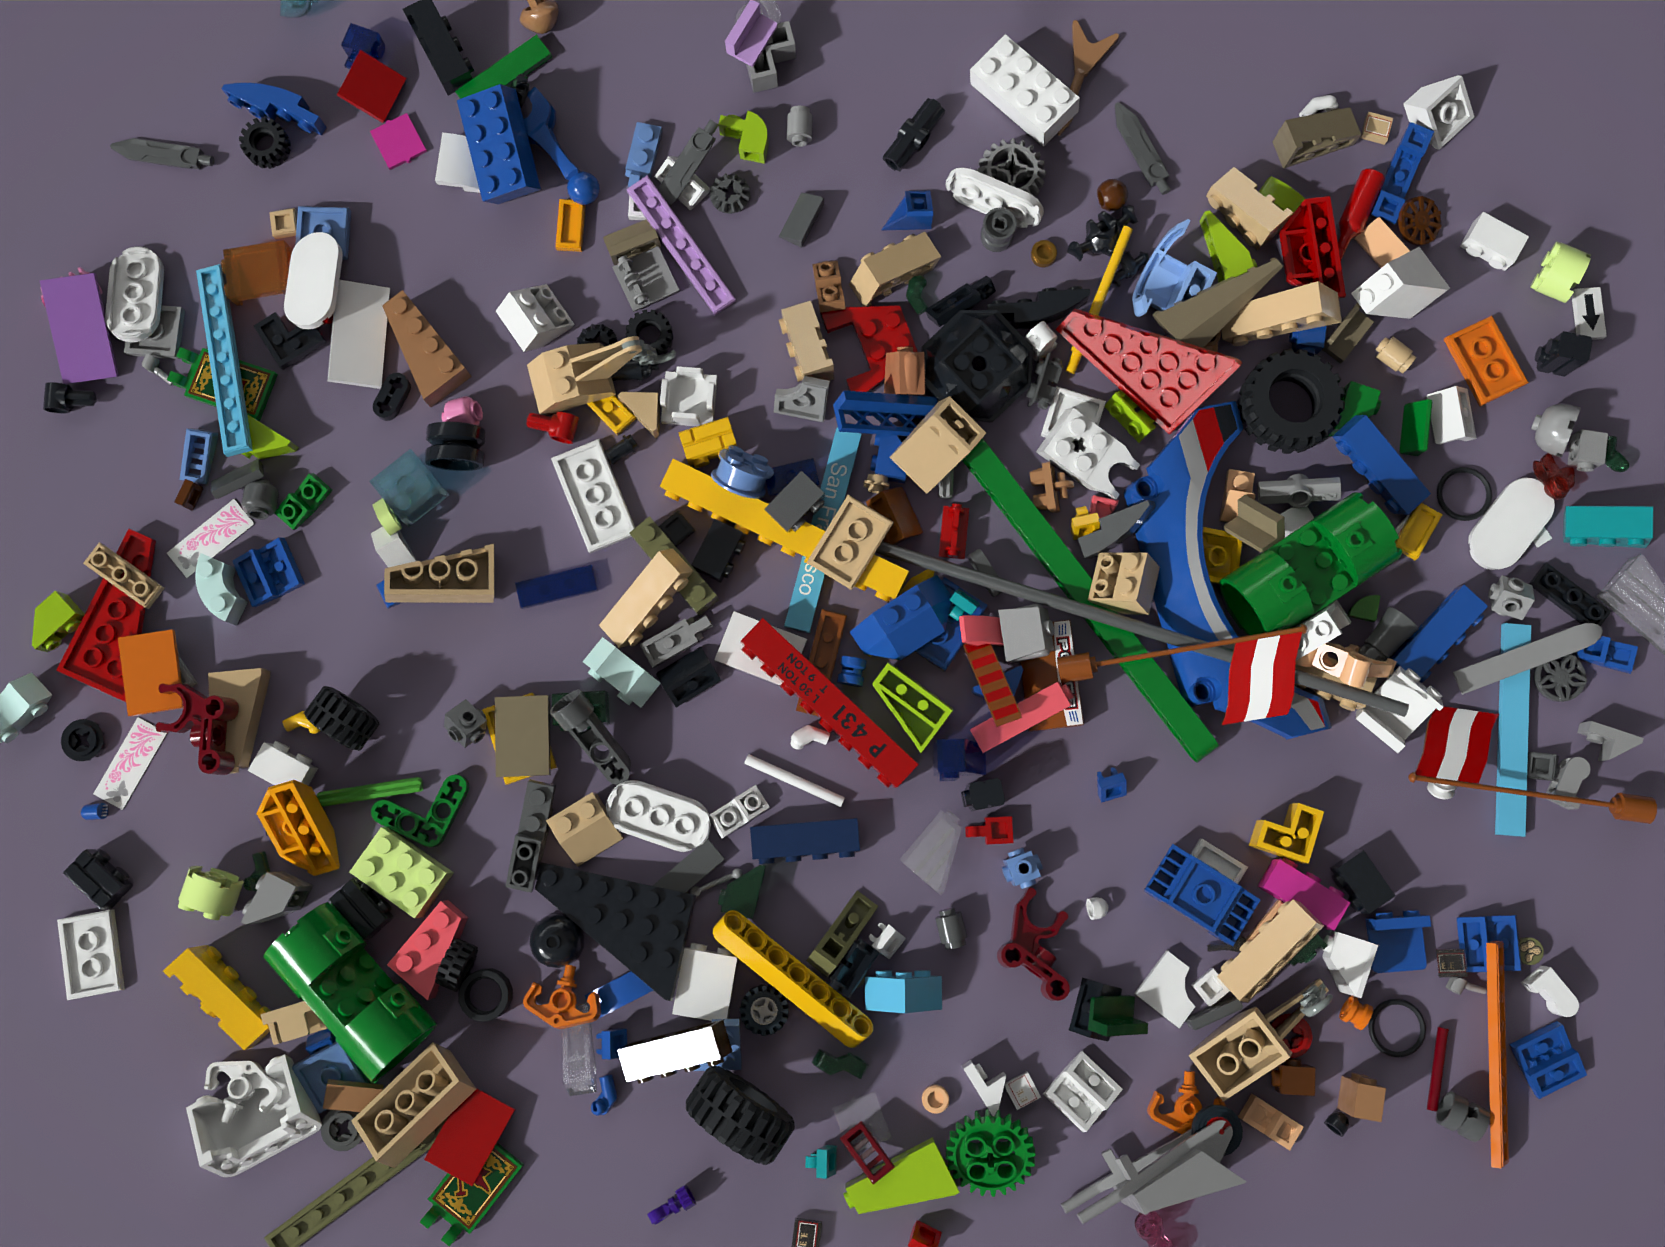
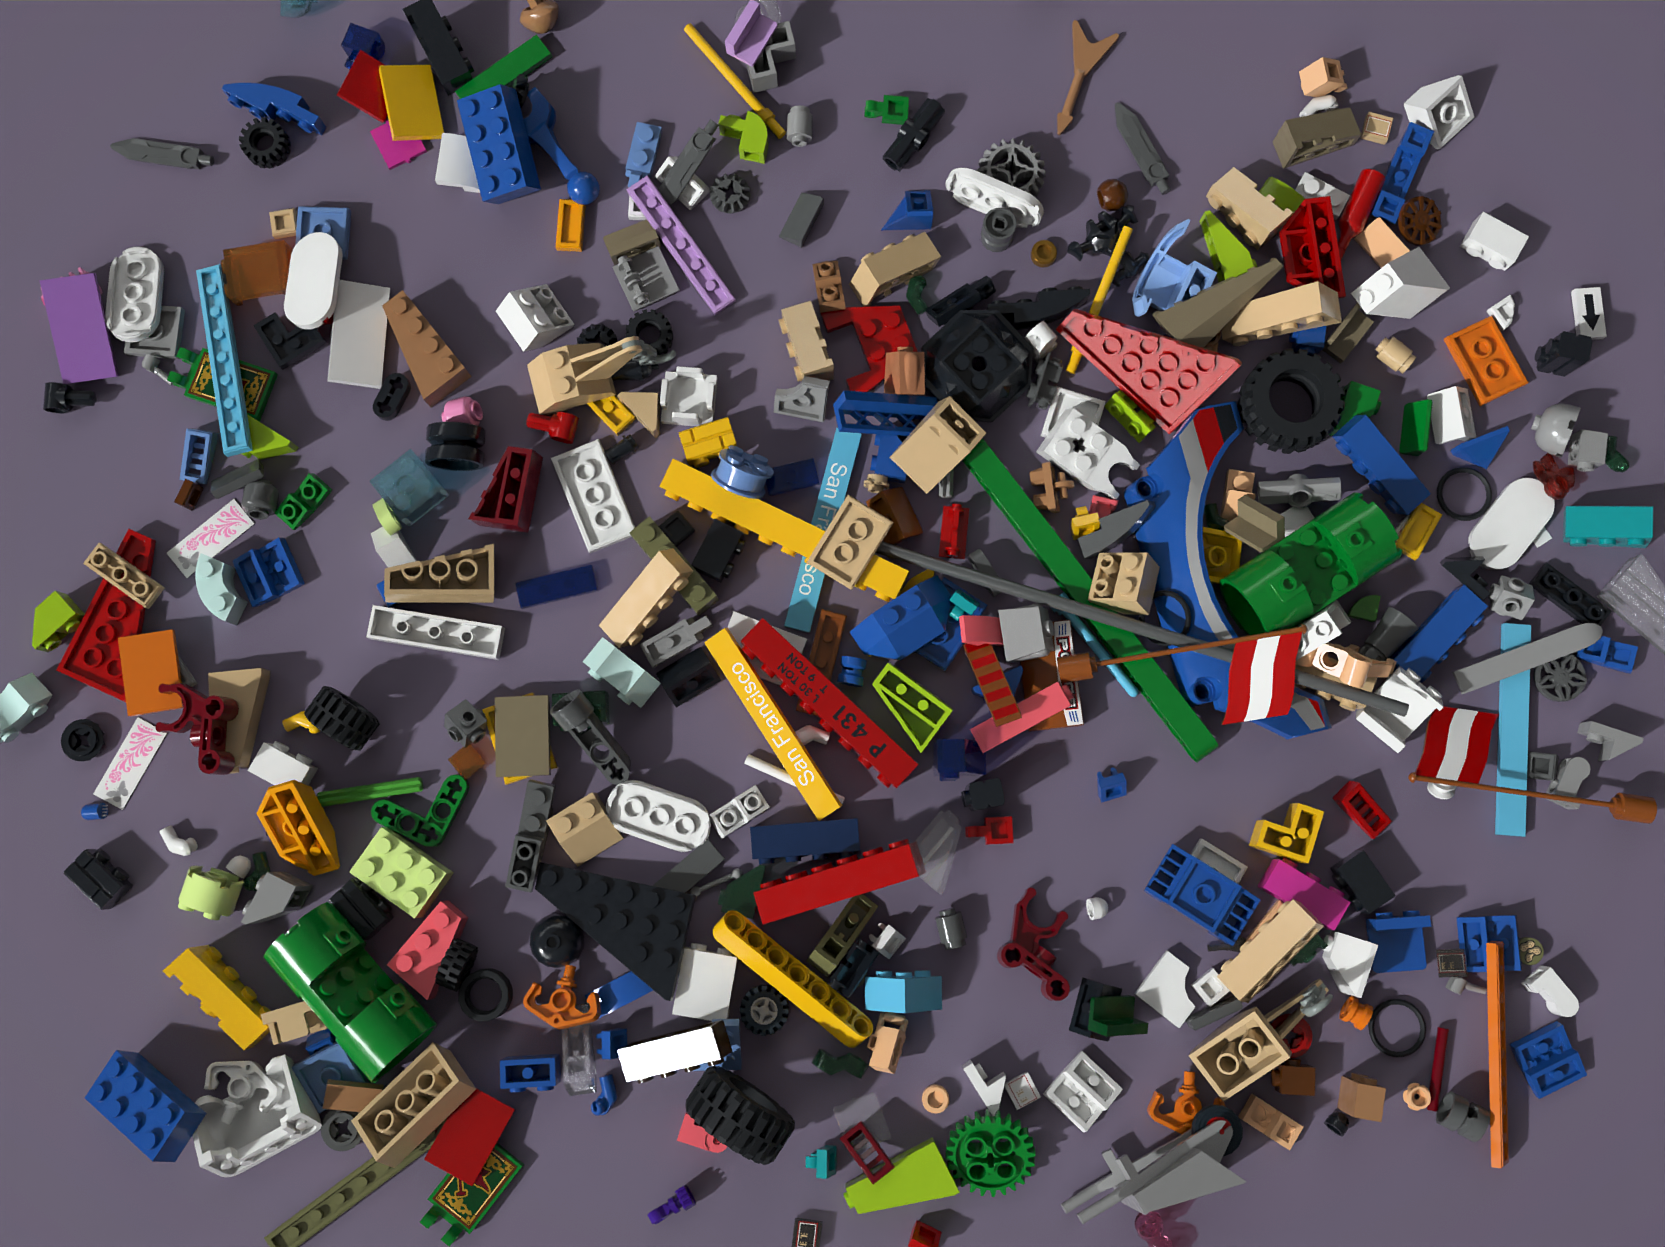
white tile [57,909,125,1000] -> none
dark grey brick [764,471,825,533] -> none
white brick [970,34,1080,147] -> none
medium blue brick [1002,848,1043,889] -> none
yellowish green brick [1530,241,1591,303] -> none
none -> blue brick [85,1050,207,1162]
none -> white arm [159,826,198,856]
none -> white hinge [226,856,251,879]
none -> white piece [366,605,505,660]
none -> yellow tile [379,65,444,141]
none -> clear orange tile [448,744,487,780]
none -> dark red wedge [468,446,543,532]
none -> blue brick [500,1054,561,1092]
none -> coral leg [677,1111,727,1153]
none -> yellow bar [684,23,786,139]
none -> yellow tile [704,627,843,821]
none -> red brick [753,838,926,924]
none -> green plate [864,95,909,125]
none -> light nougat piece [867,1012,908,1074]
none -> medium azure piece [1050,592,1139,697]
none -> black tyre [1139,590,1191,646]
none -> clear green arm [1204,503,1230,531]
none -> white plate [1295,172,1350,220]
none -> light nougat brick [1299,57,1347,97]
none -> red slope [1332,781,1392,839]
none -> light nougat plate [1403,1083,1431,1111]
none -> black slope [1440,556,1490,601]
none -> blue slope [1450,426,1510,470]
none -> white tile [1486,295,1515,332]

